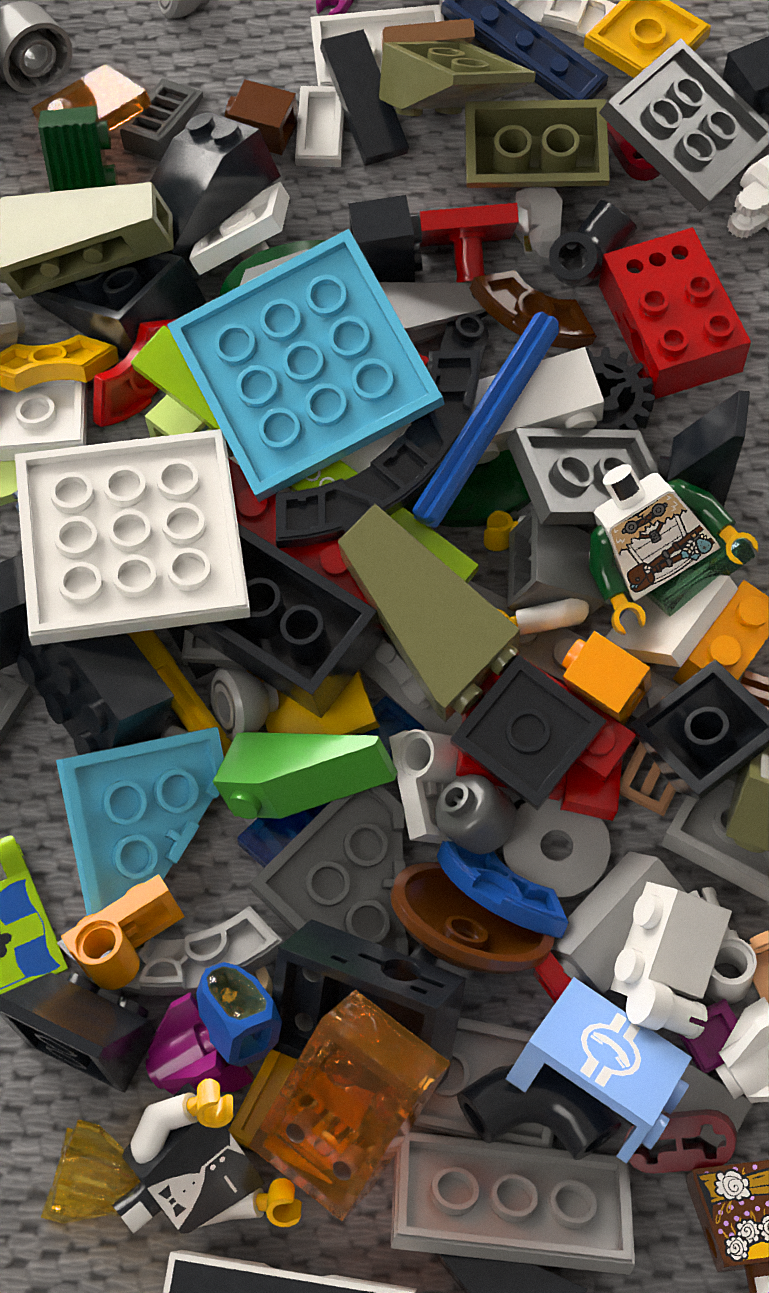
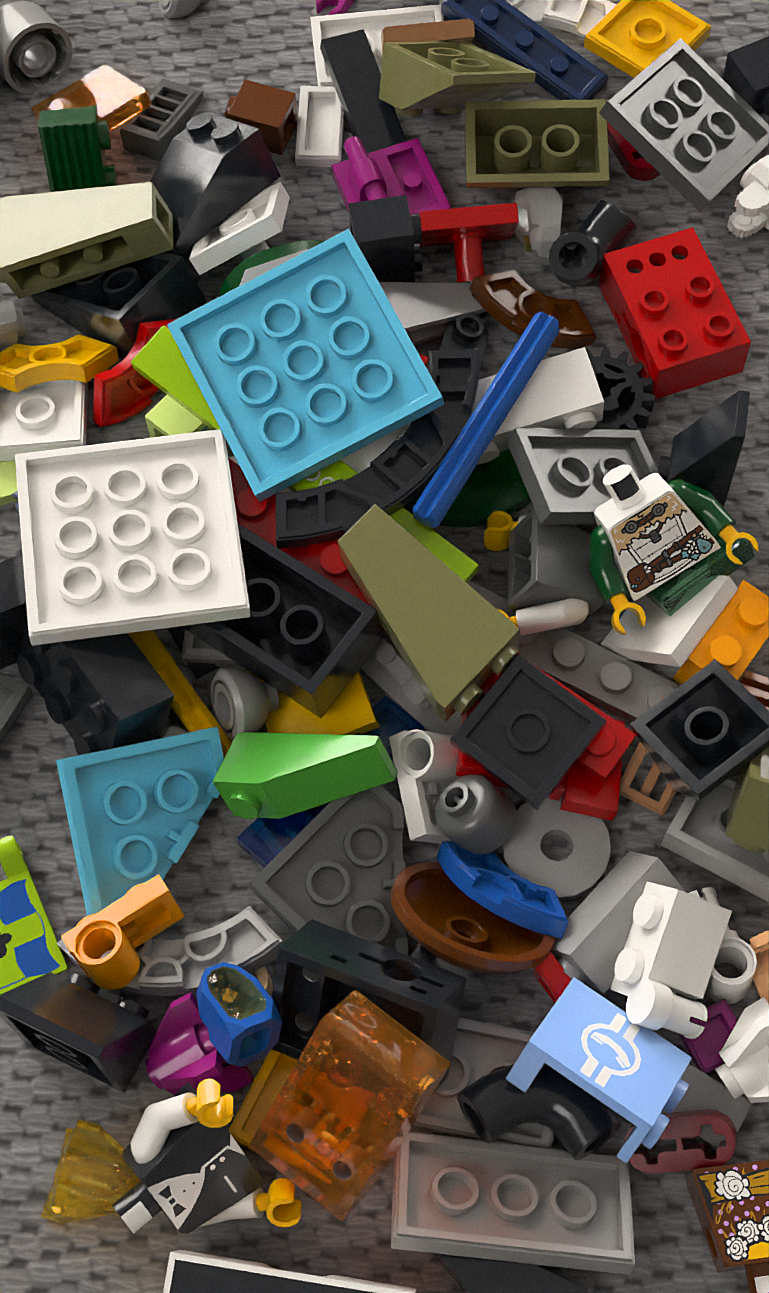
light orange brick [561,631,652,725] -> none
none -> magenta plate [331,136,451,214]

